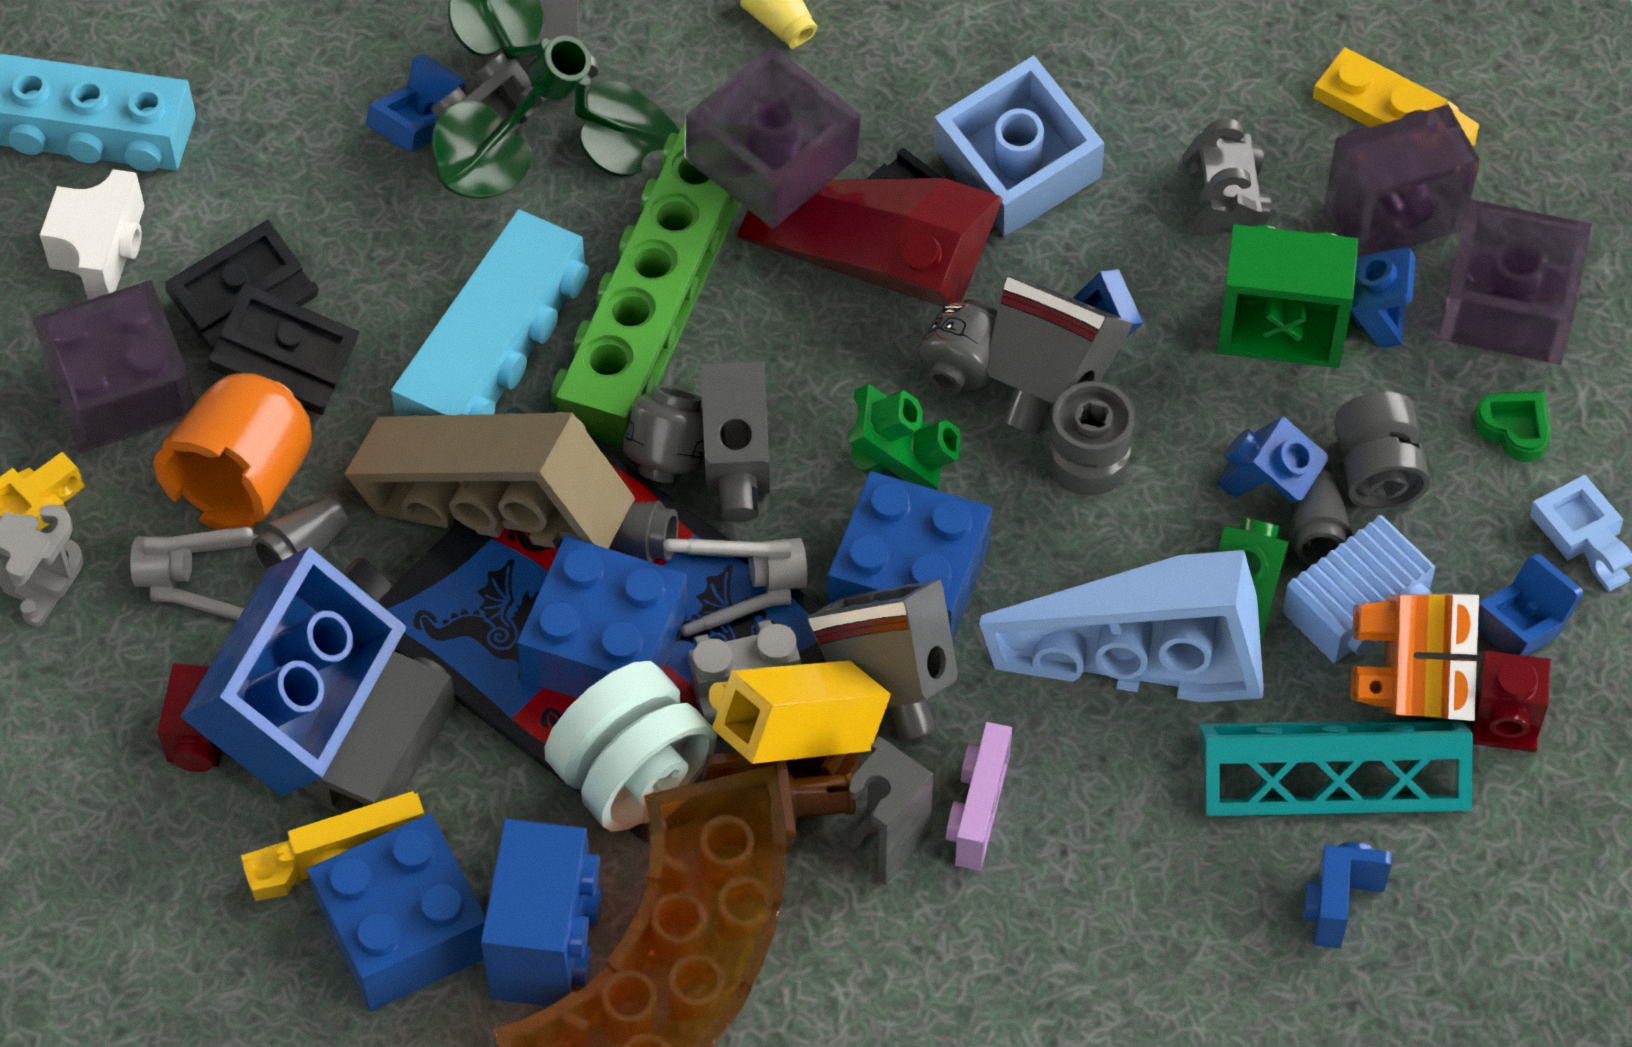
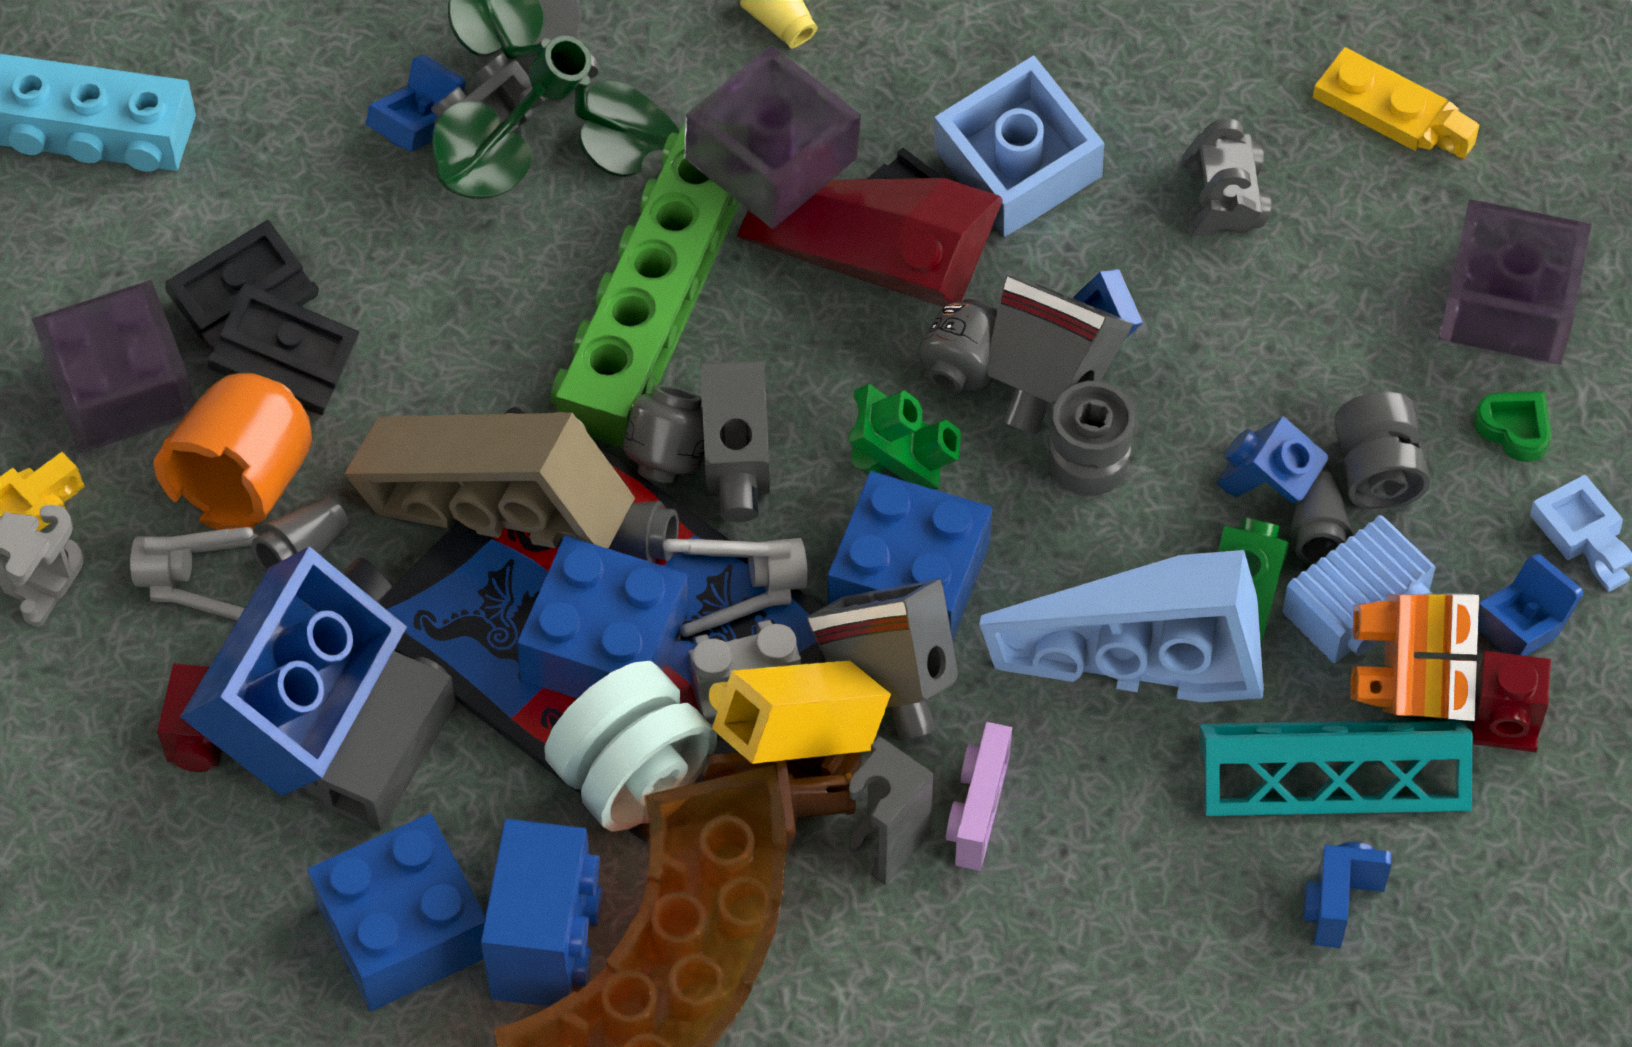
white brick [40,169,145,304] -> none
yellow hinge [241,791,425,901] -> none
medium azure brick [391,209,589,416] -> none
green brick [1216,224,1359,368] -> none
clear purple brick [1323,104,1480,257] -> none
blue bracket [1351,247,1416,348] -> none

